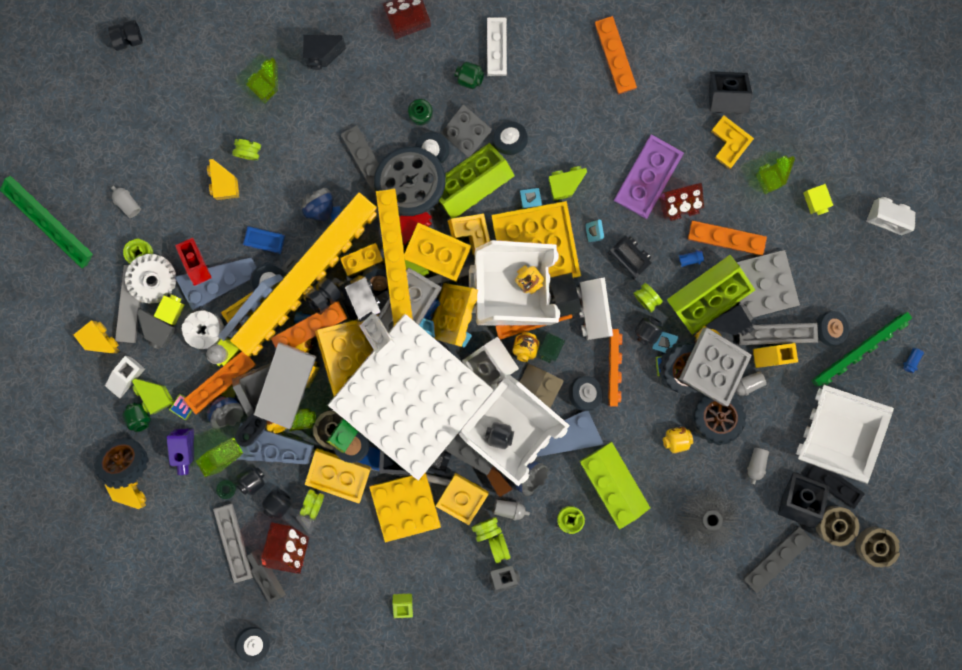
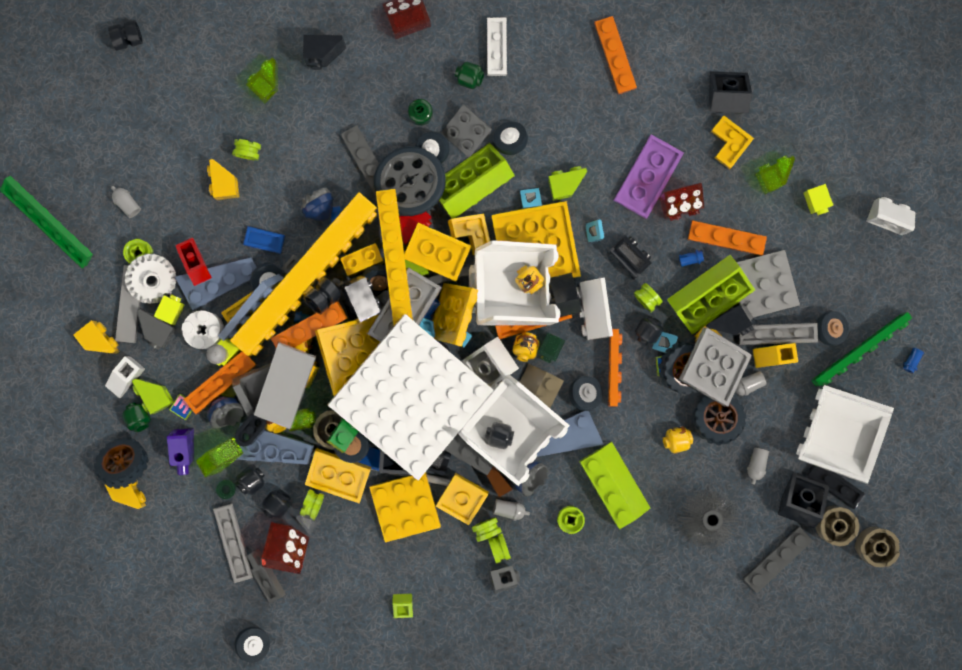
white plate [360,313,396,358] -> none

